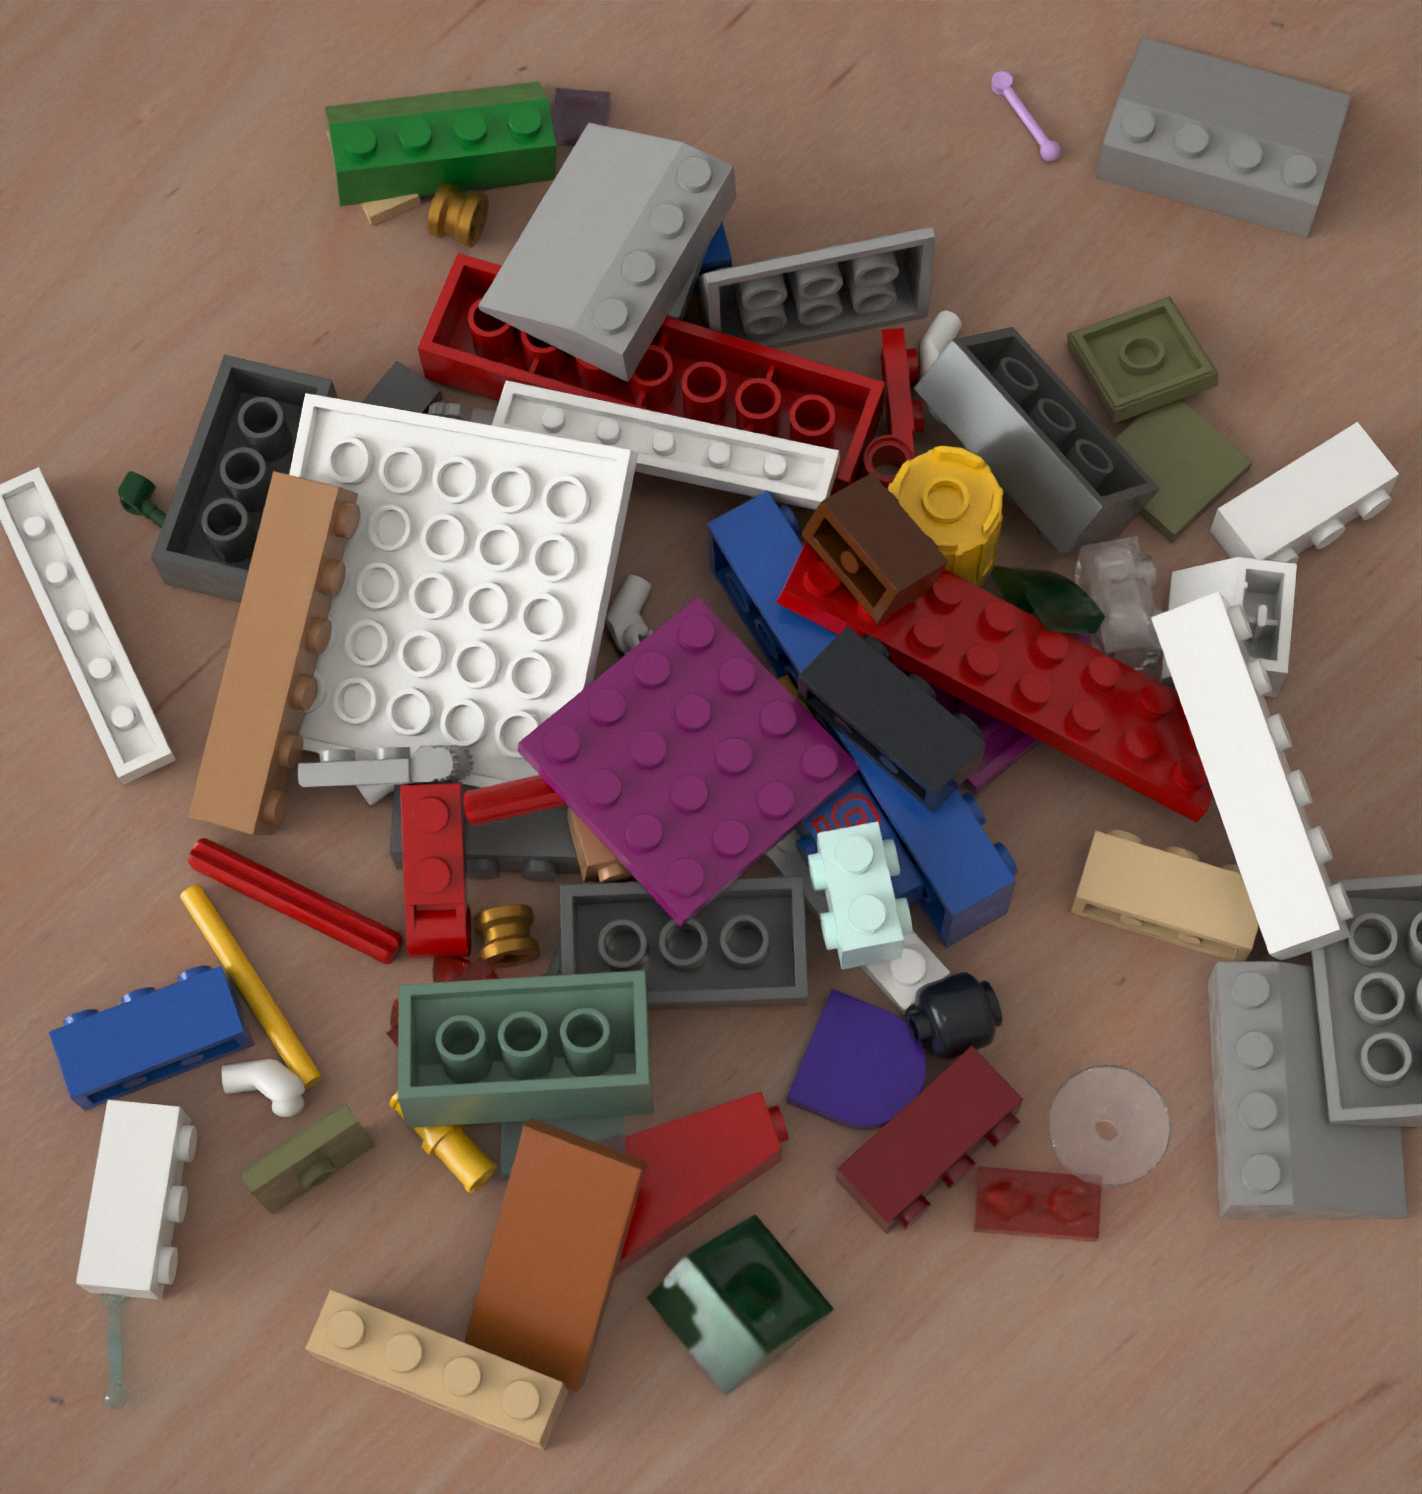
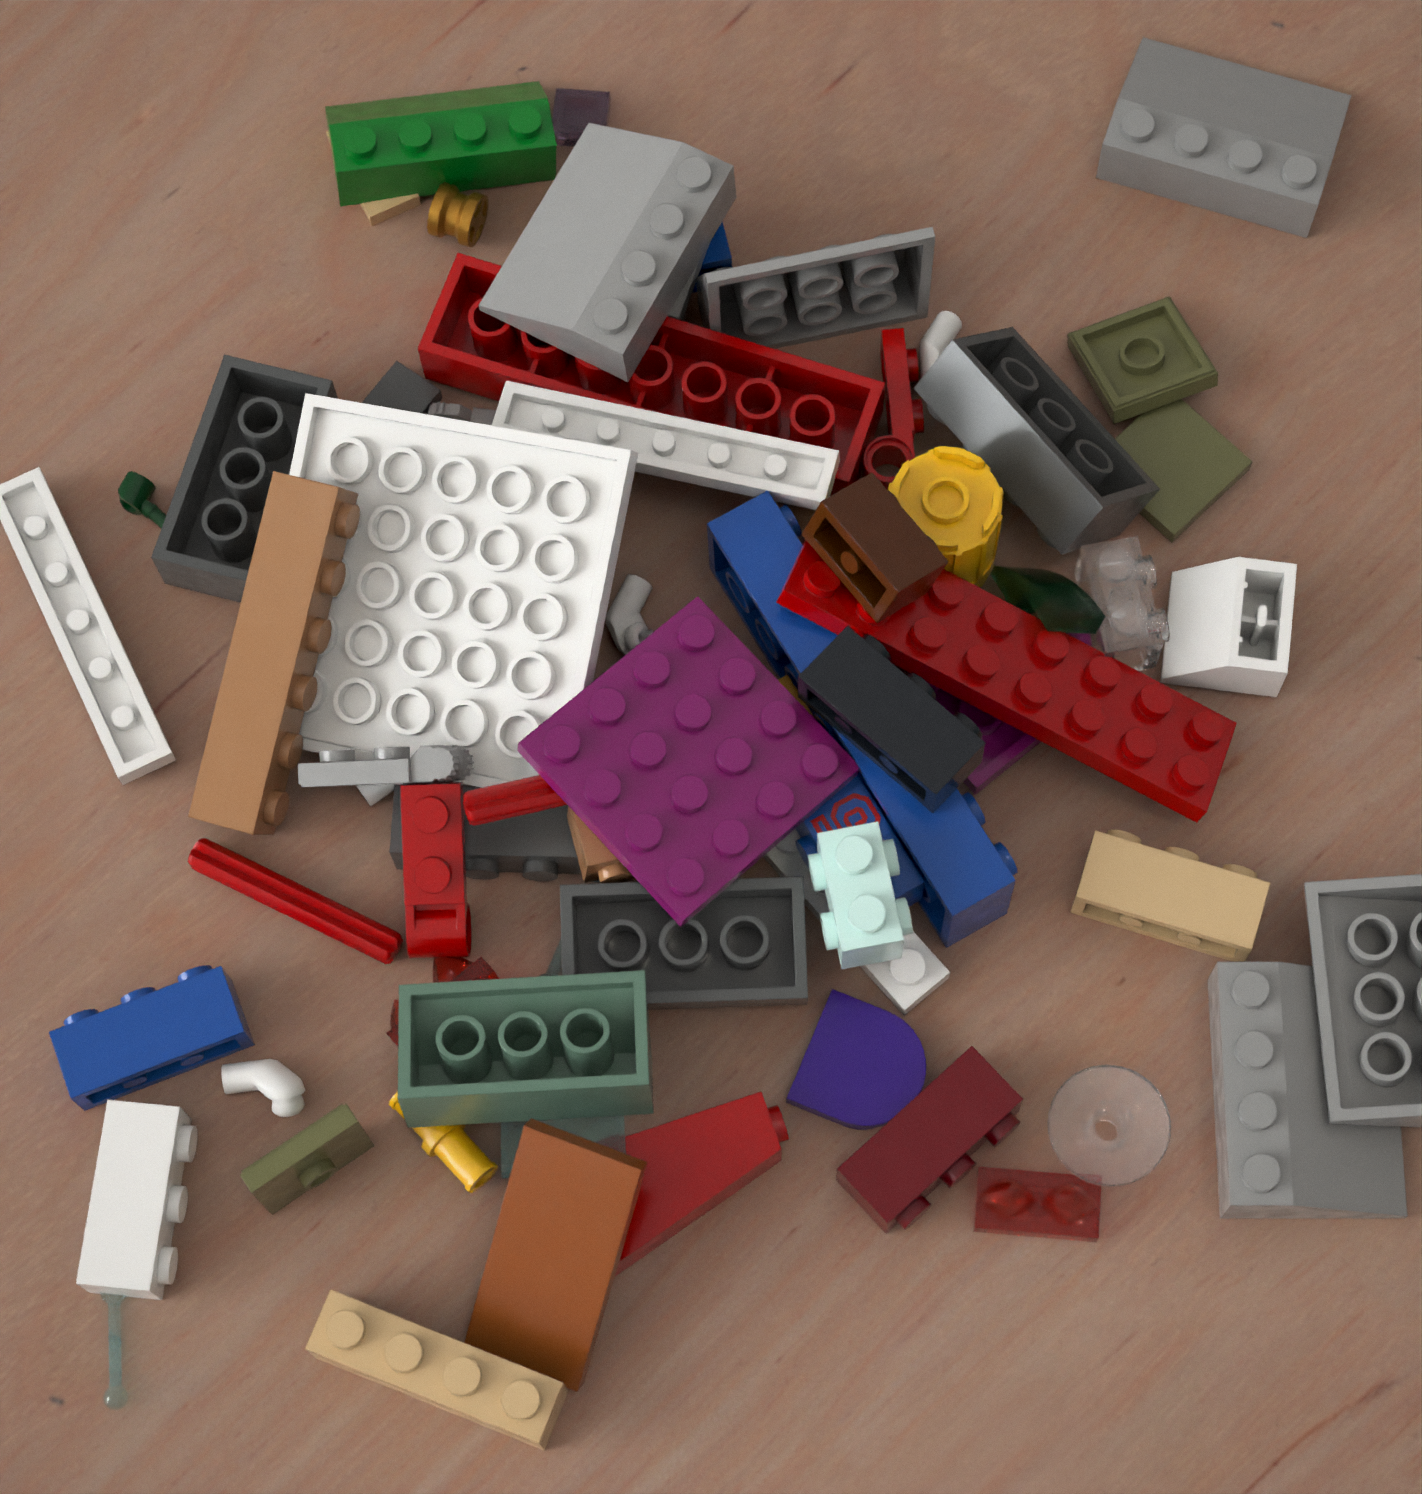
yellow bar [180,884,323,1090] -> none
pearl gold wheel [474,904,540,969] -> none
clear green slope [647,1214,834,1396] -> none
black head [907,972,1002,1060] -> none
lavender hinge [991,71,1061,162] -> none
white brick [1151,591,1354,961] -> none
white brick [1210,422,1399,564] -> none

